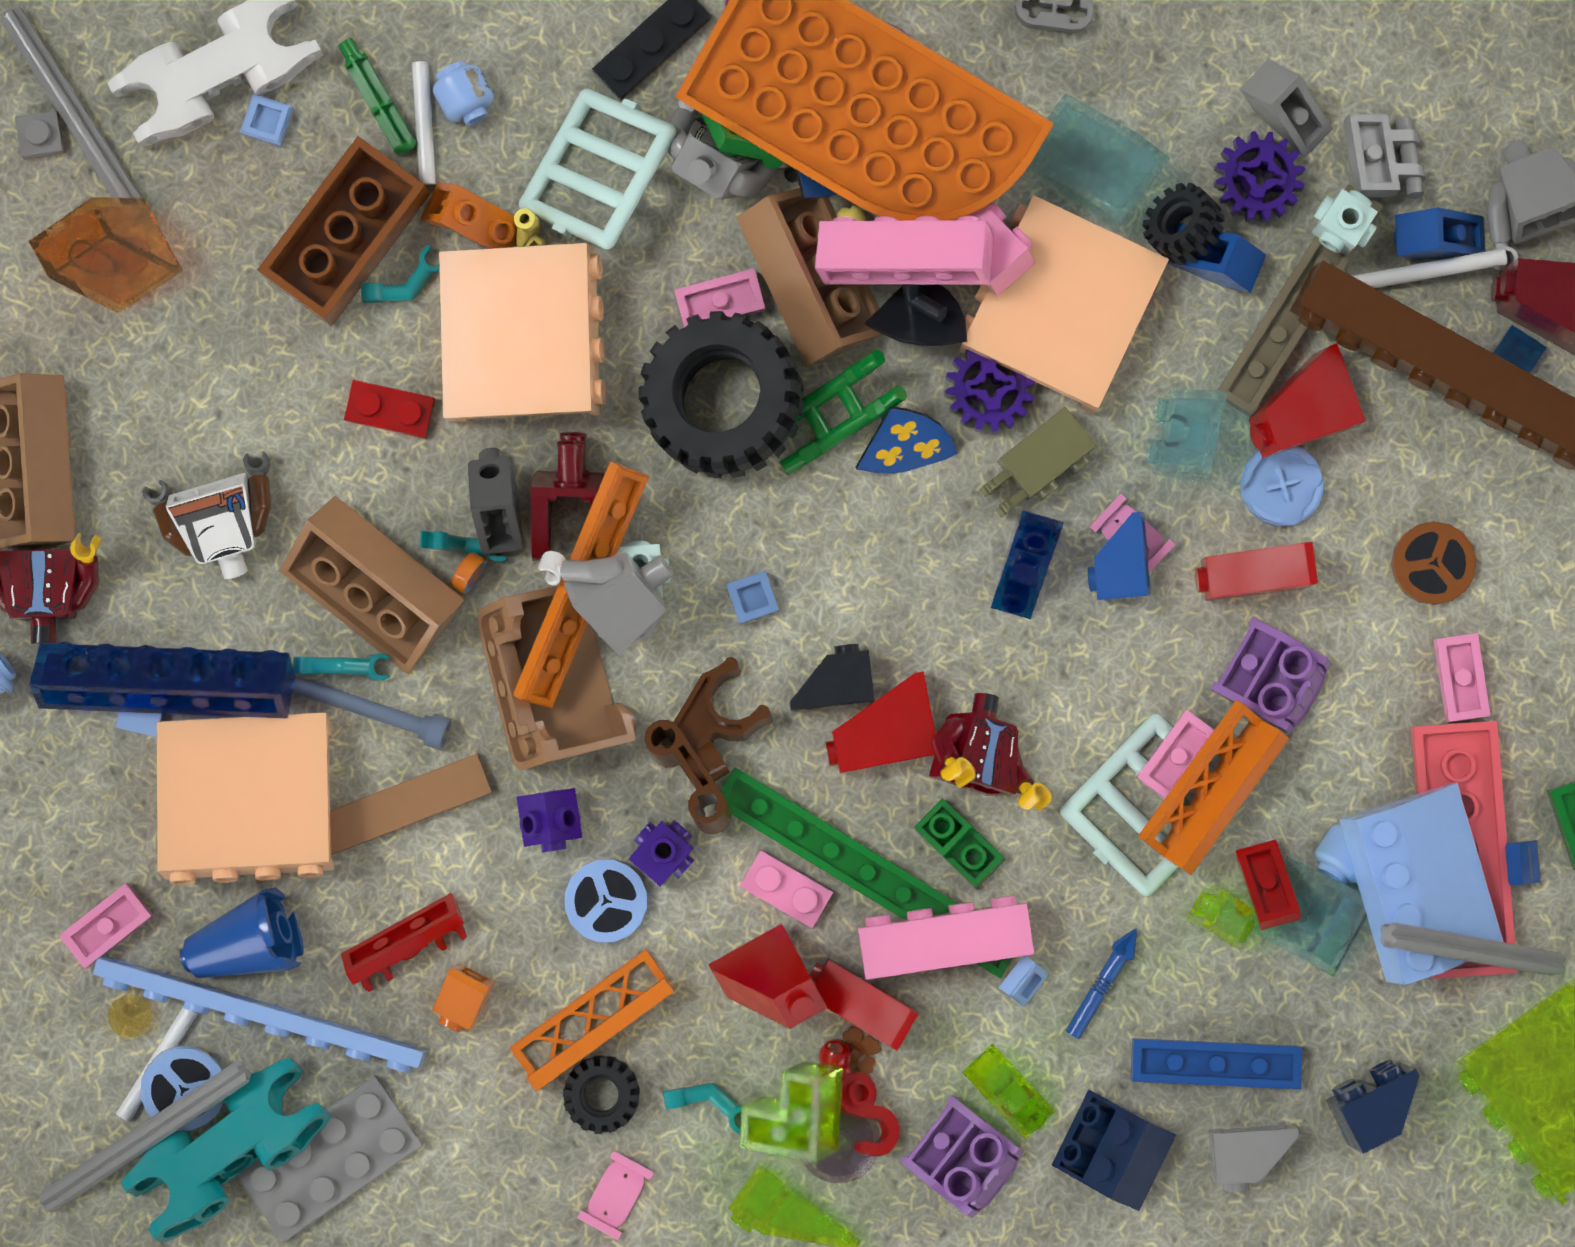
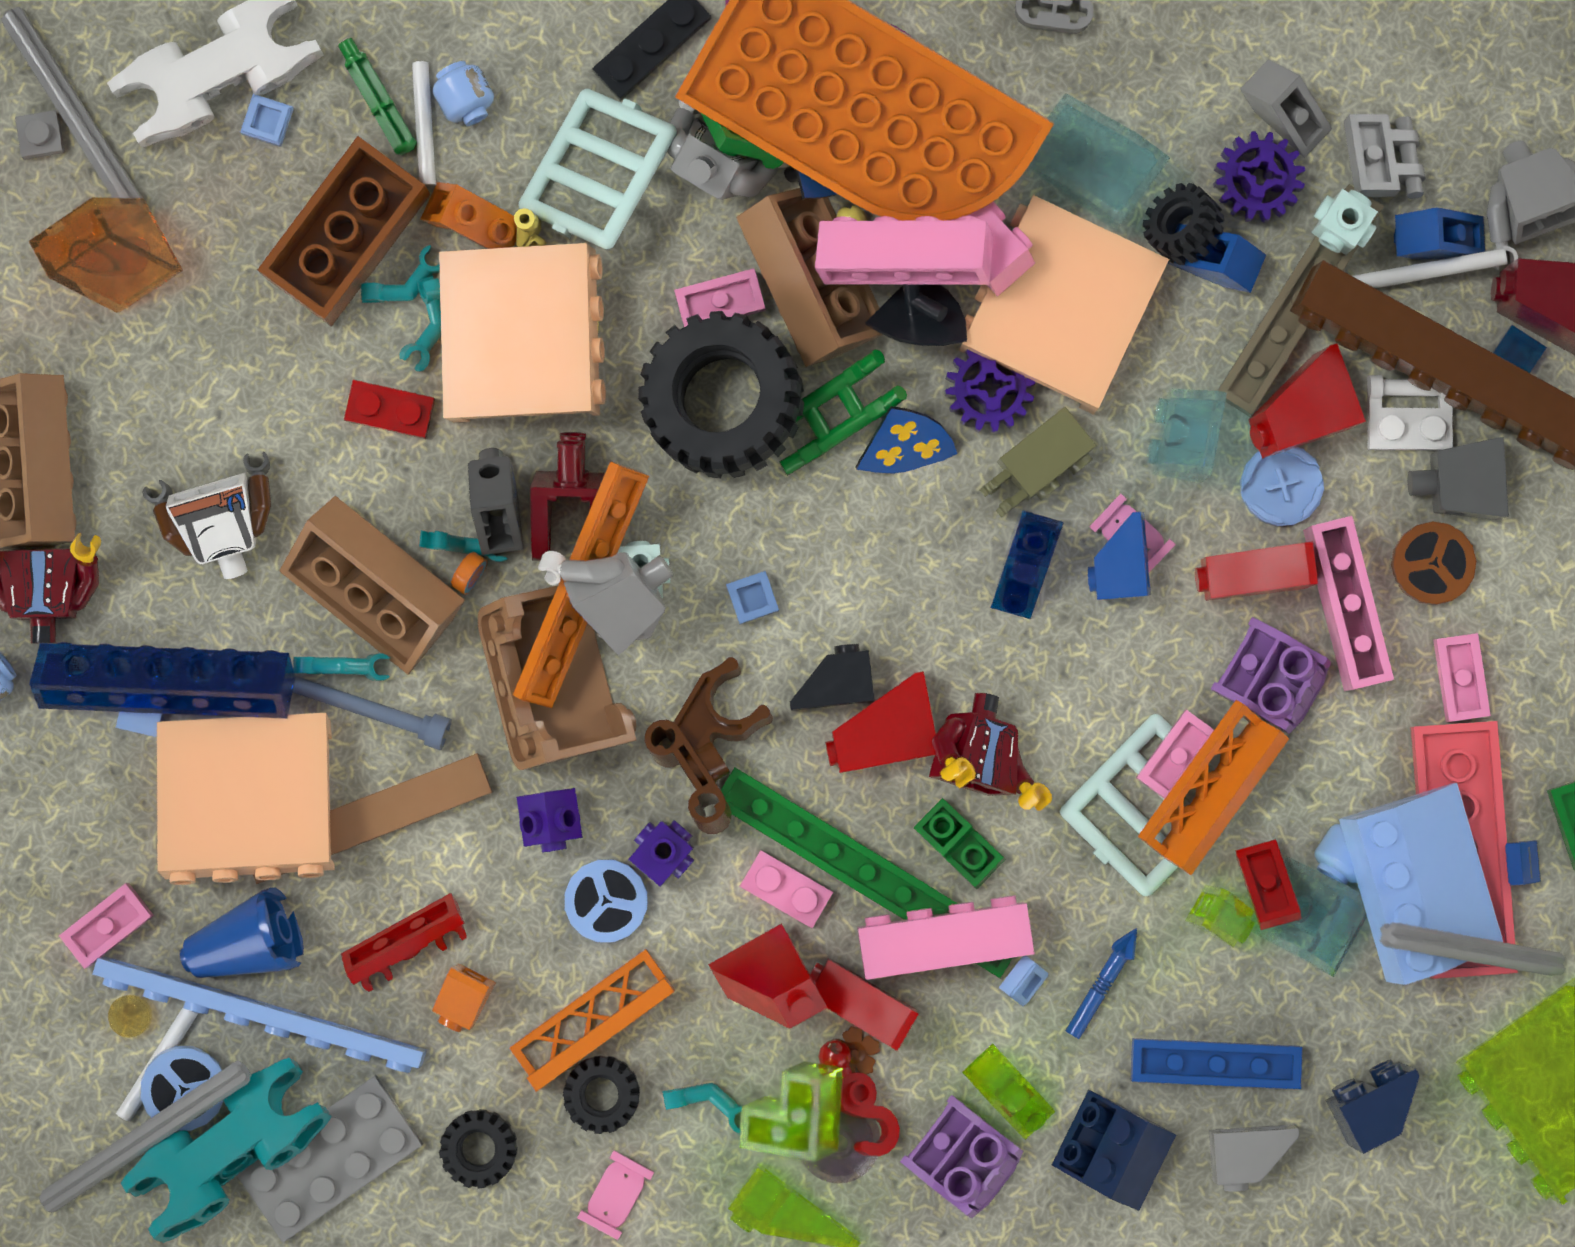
none -> teal arm [399,276,441,372]
none -> black tyre [439,1109,518,1189]
none -> bright pink brick [1303,516,1394,691]
none -> white plate [1367,375,1453,451]
none -> dark grey torso [1407,437,1509,520]

